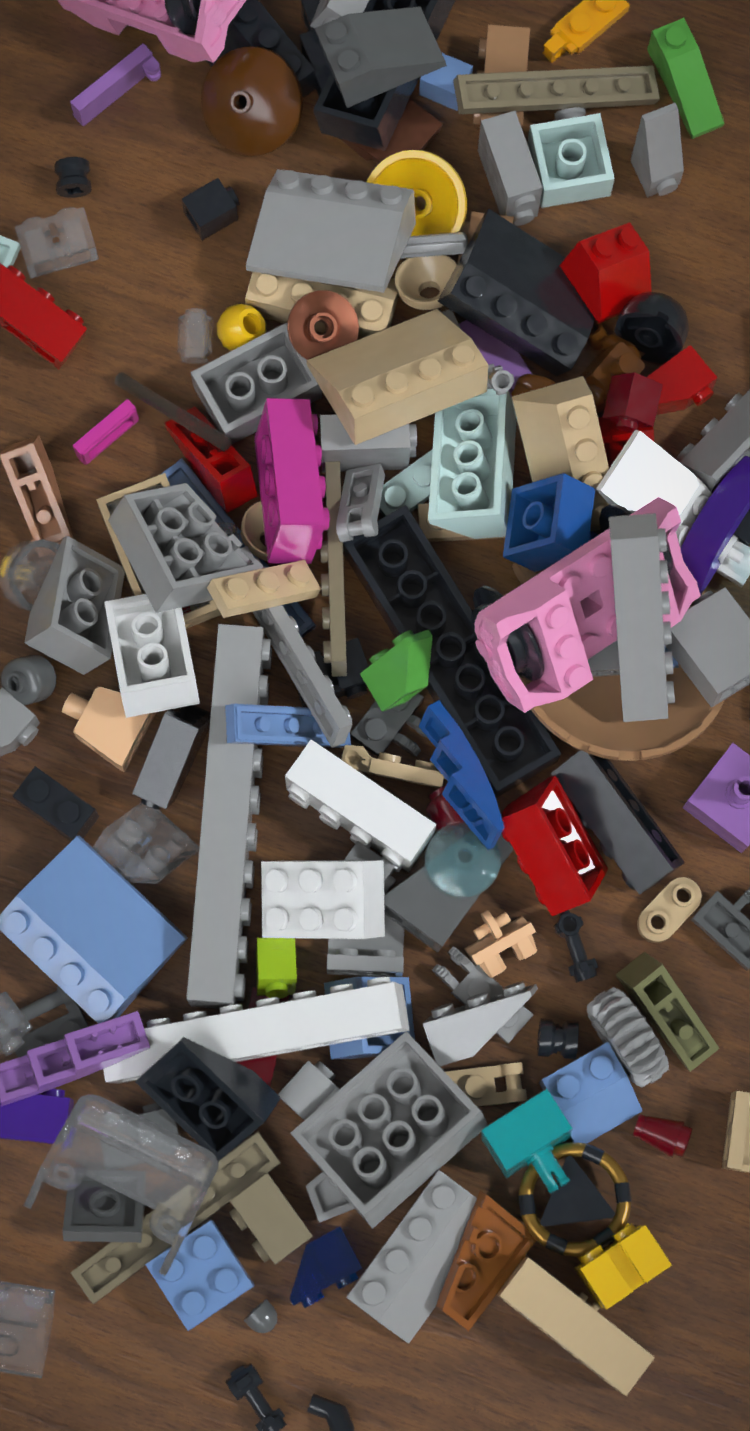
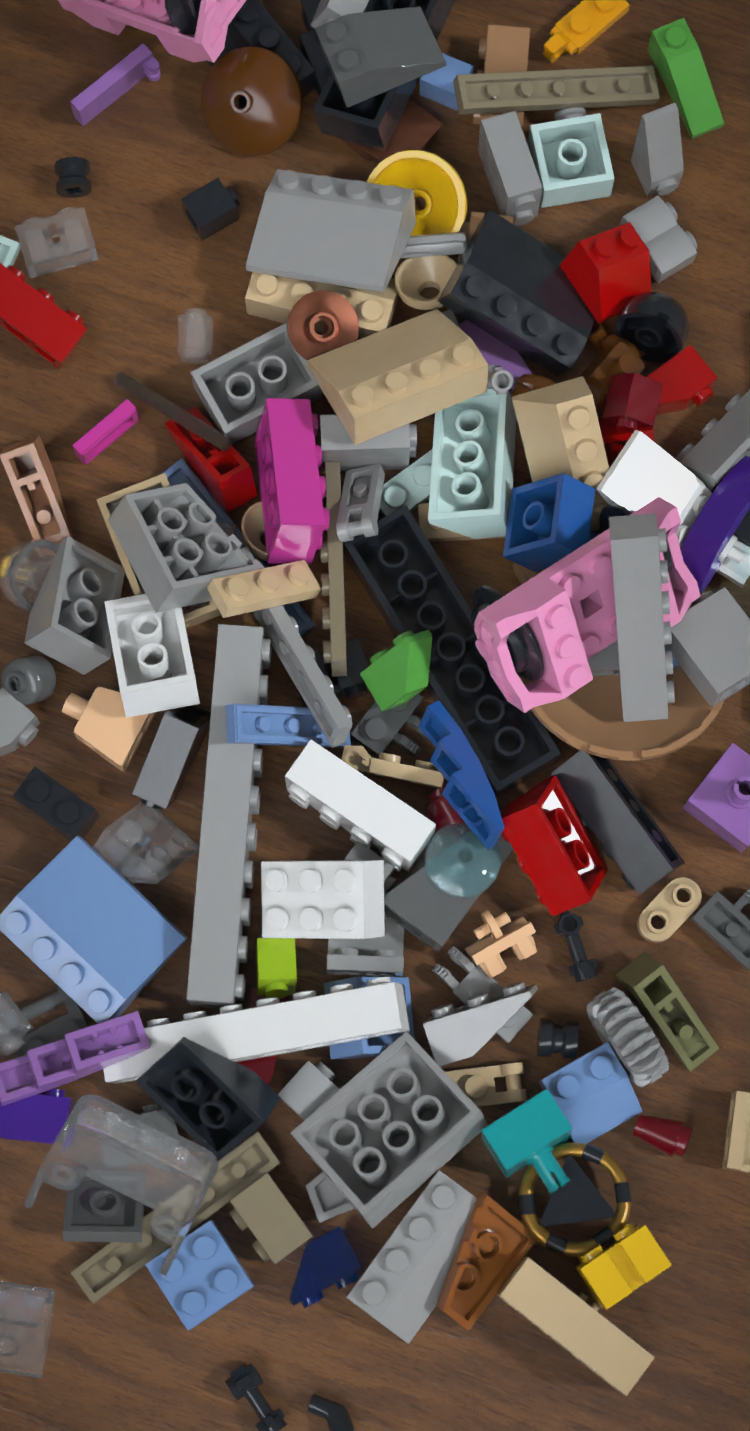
yellow piece [217,304,266,351] -> none
dark grey hinge [244,1299,278,1333] -> none
none -> light grey brick [619,196,697,283]

